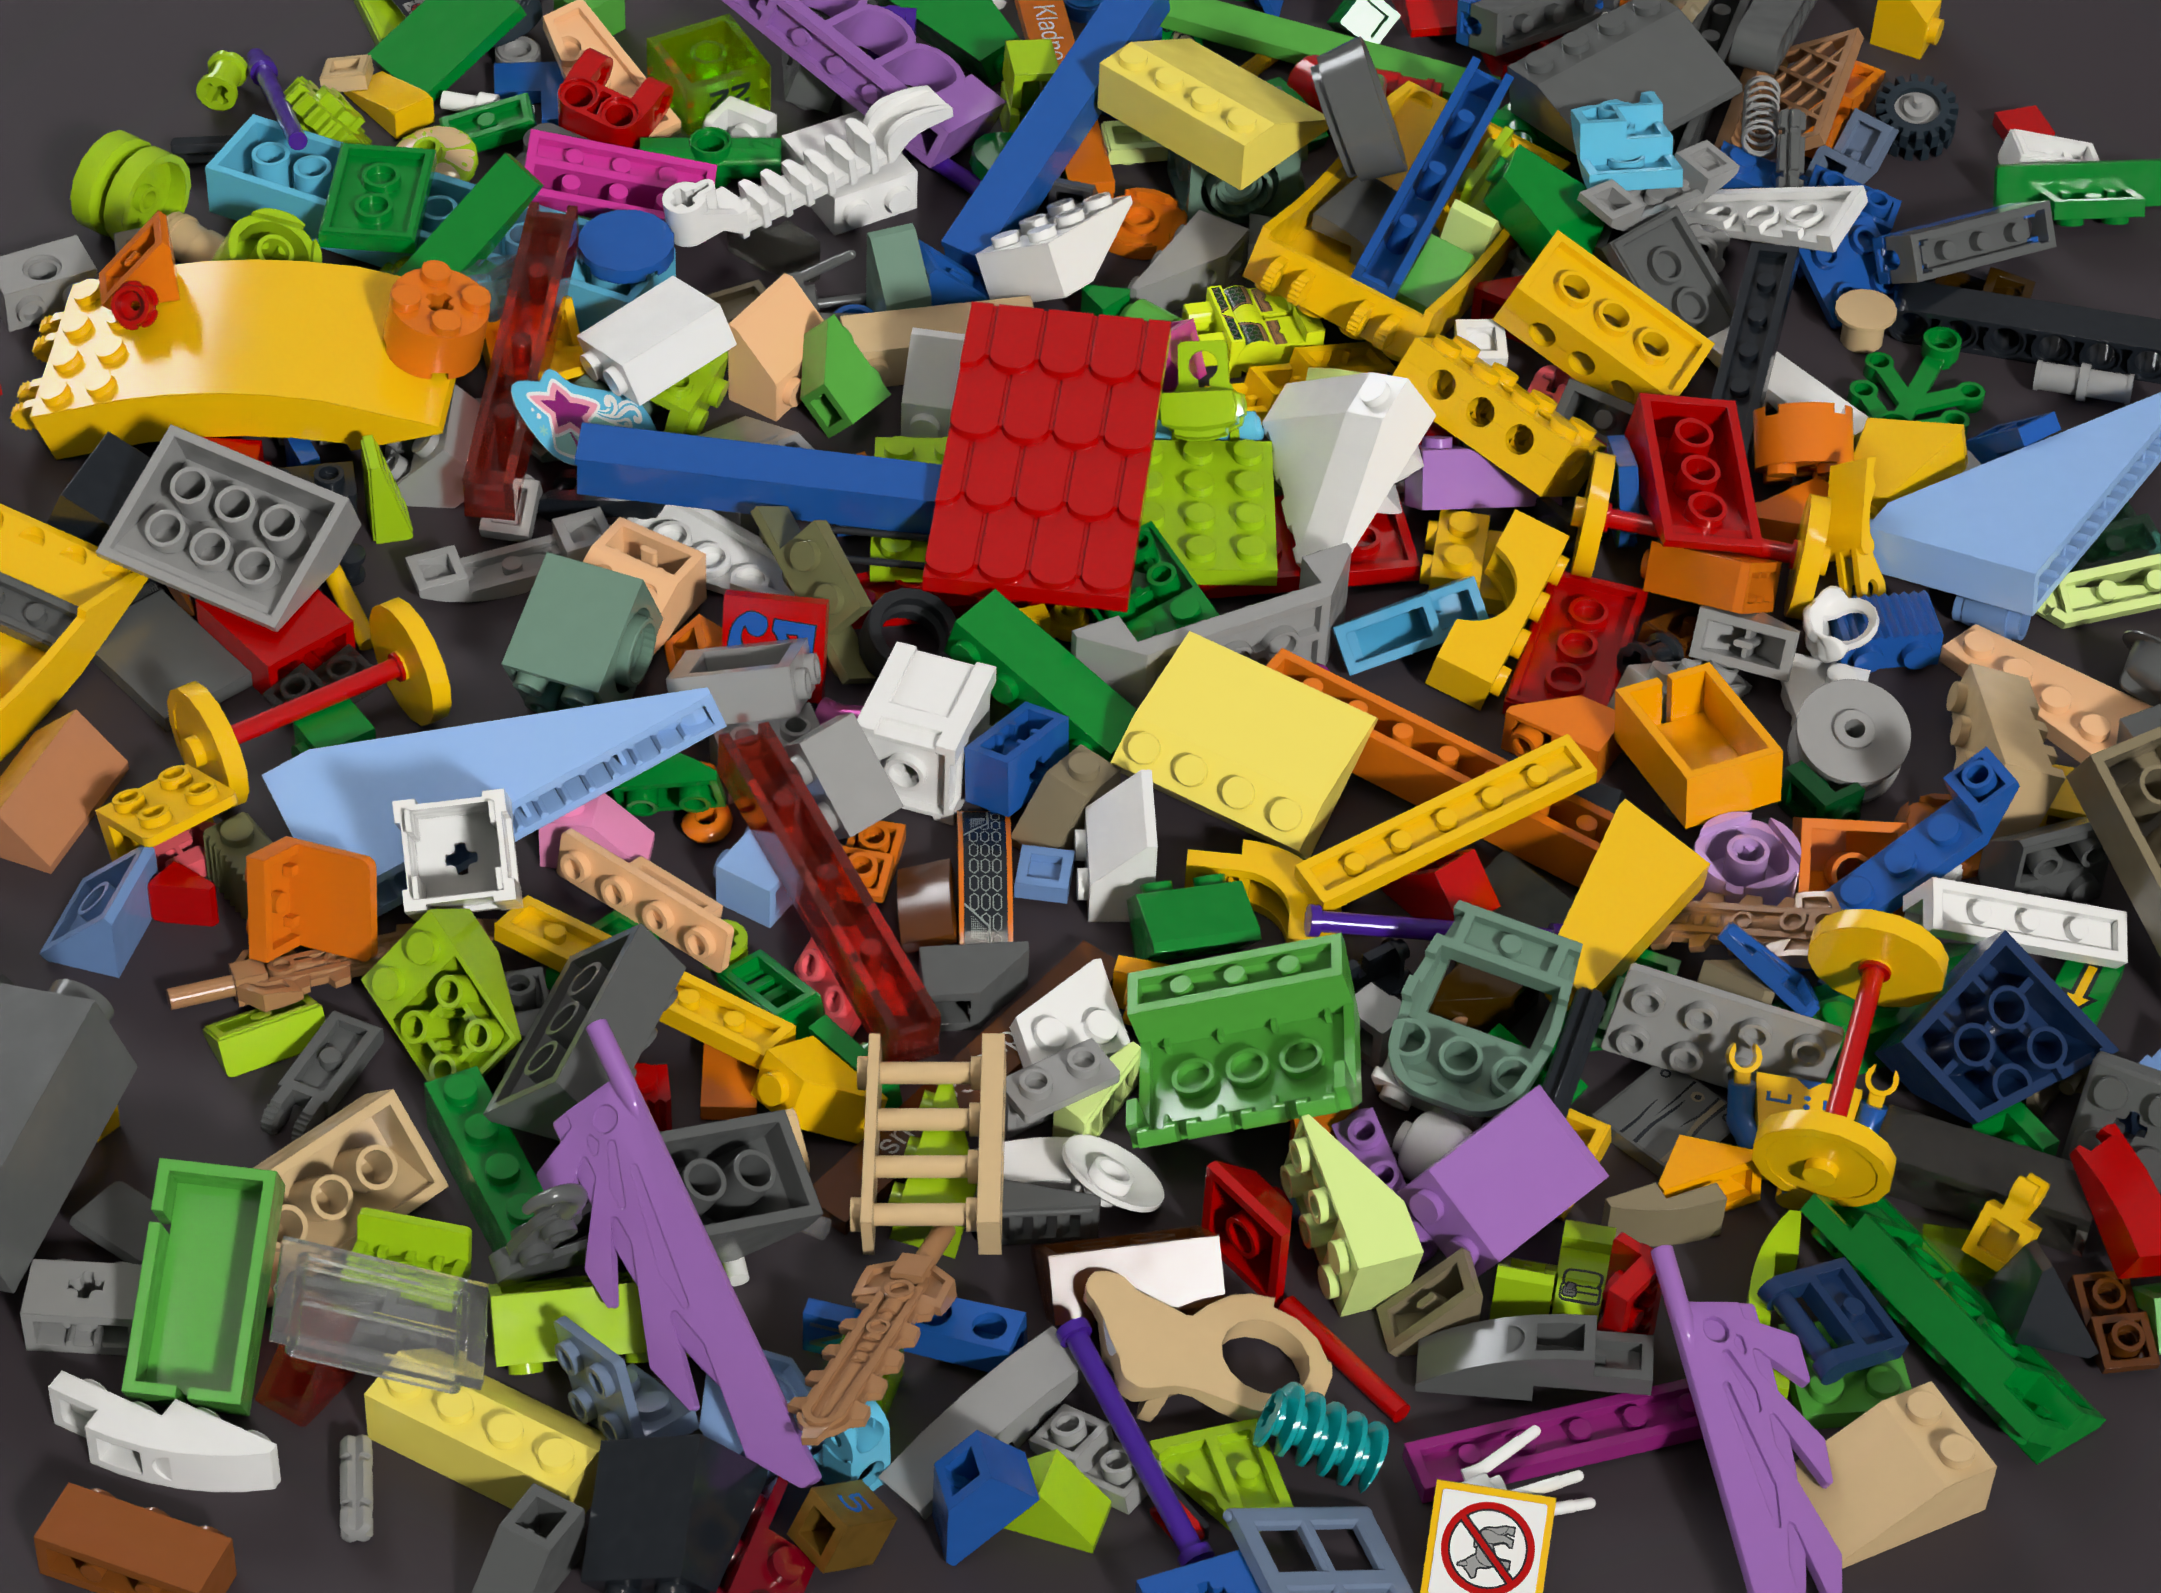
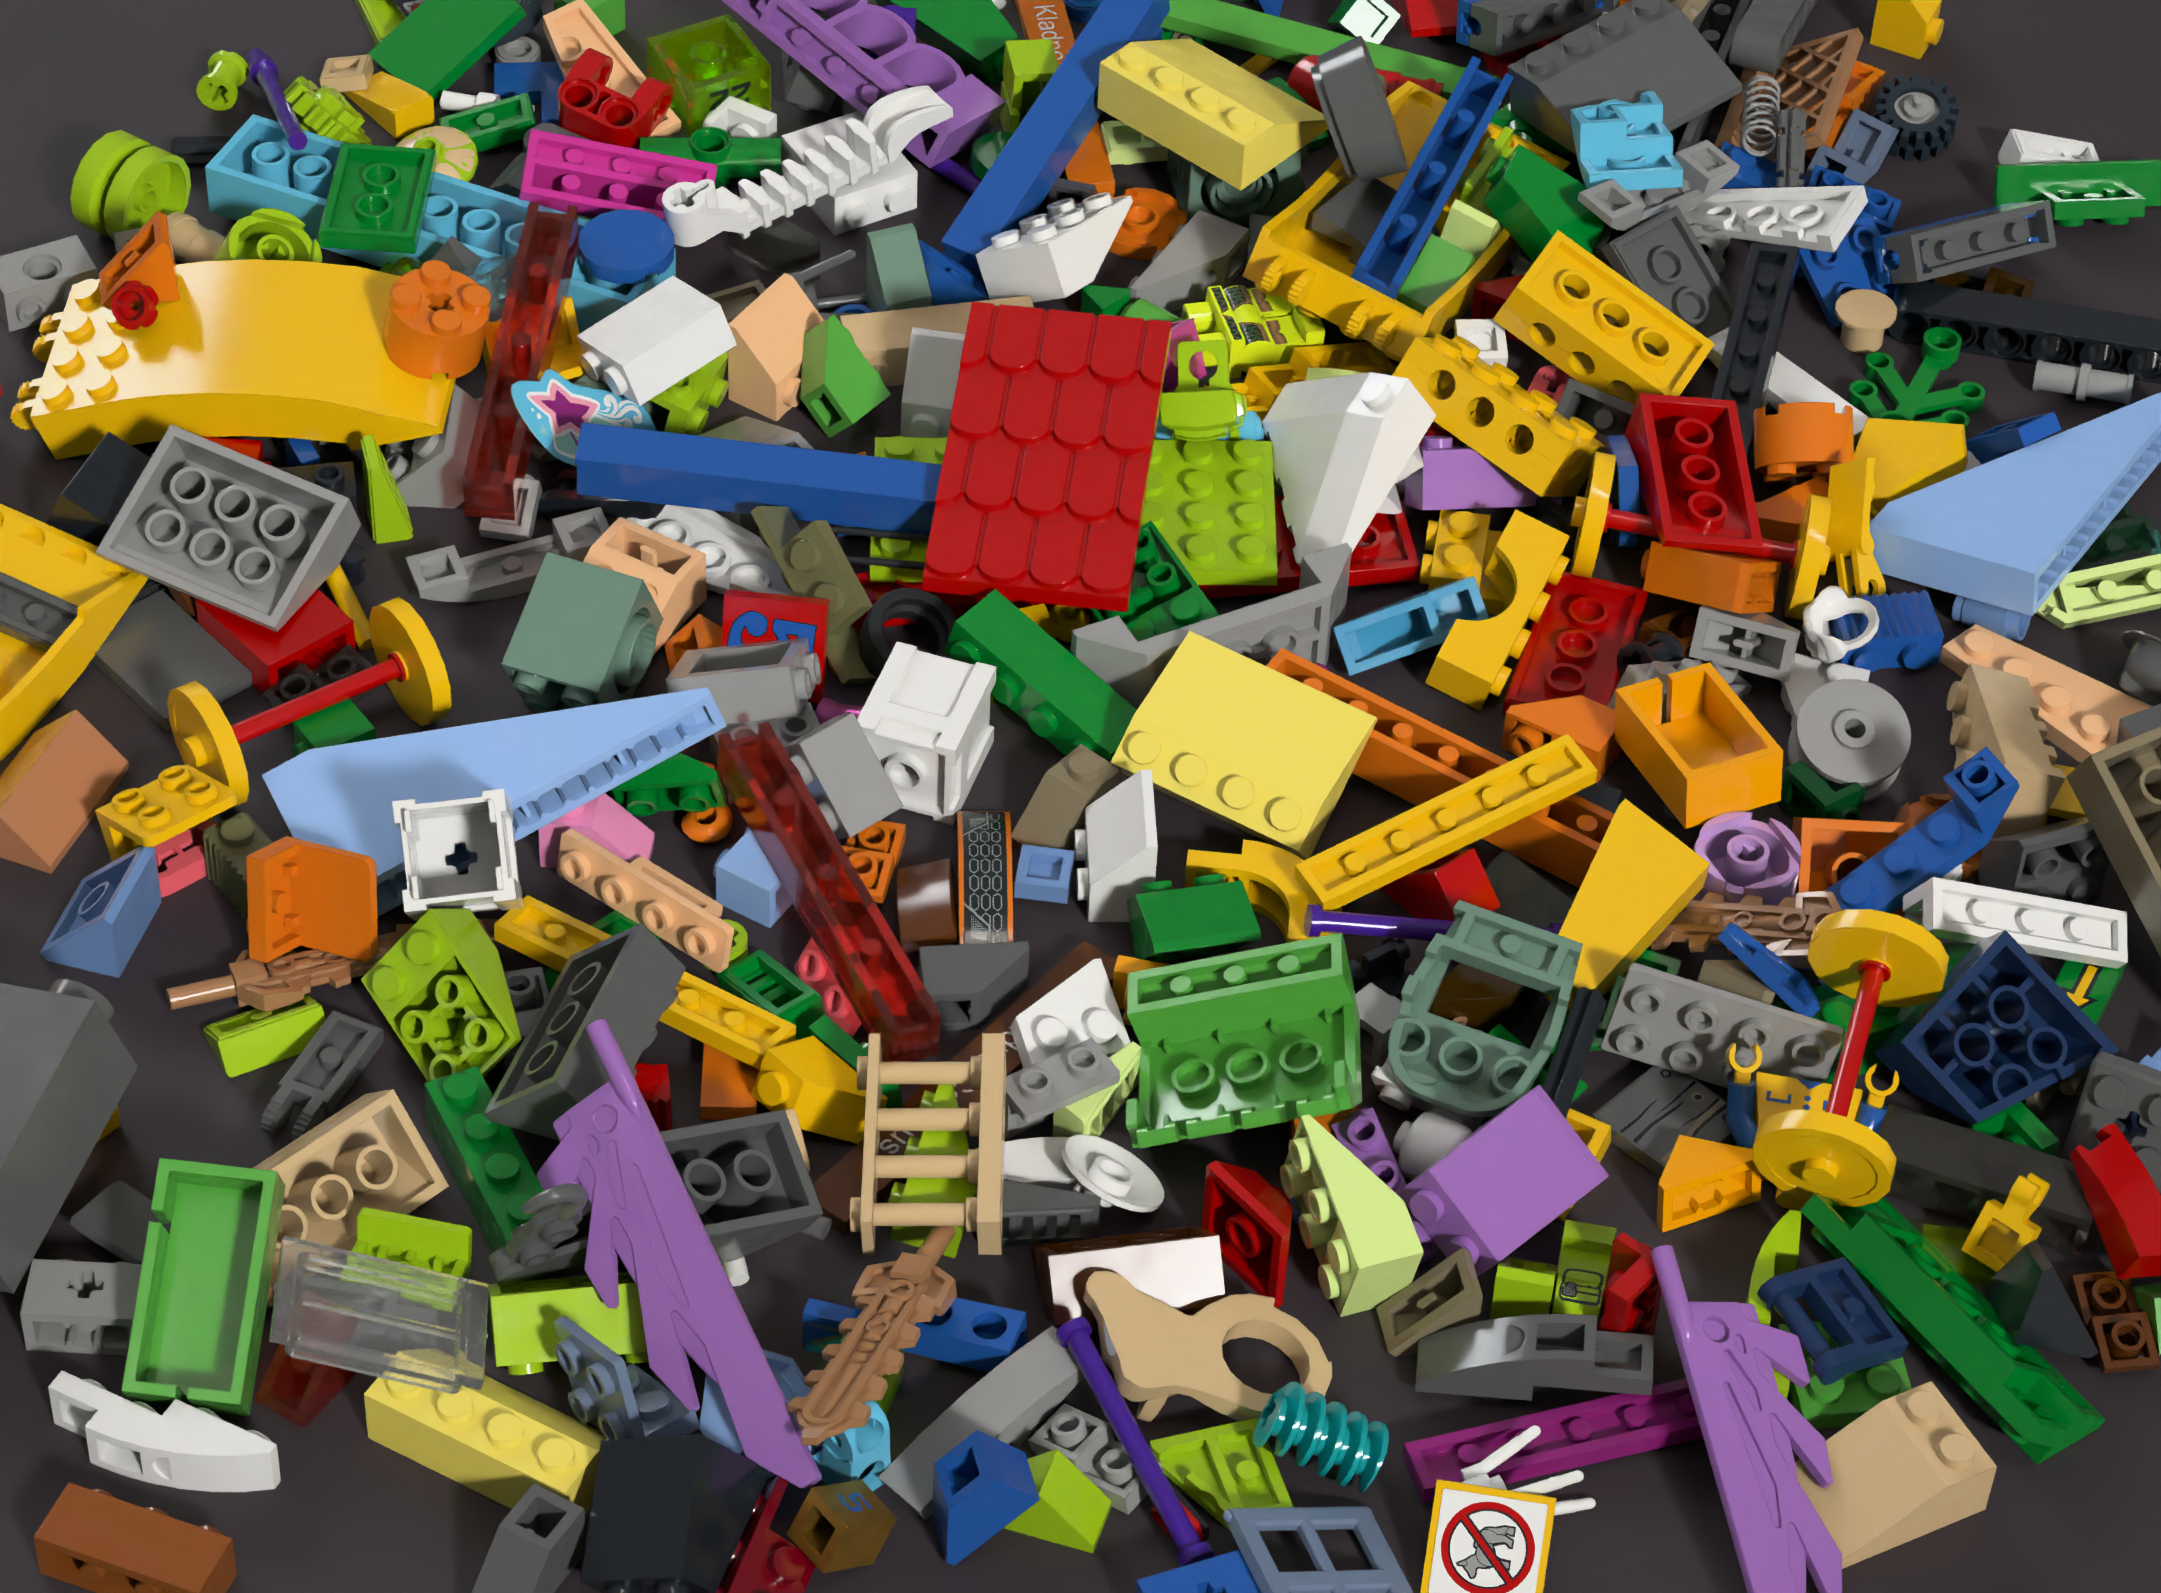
red slope [147,861,219,927] -> none
light grey axle [340,1434,373,1543] -> none
green slope [395,153,544,276] -> none
blue brick [964,701,1069,817] -> none
red bar [1278,1296,1411,1423] -> none
dark tan slope [1601,1182,1727,1247] -> none
red tile [1992,105,2055,141] -> none

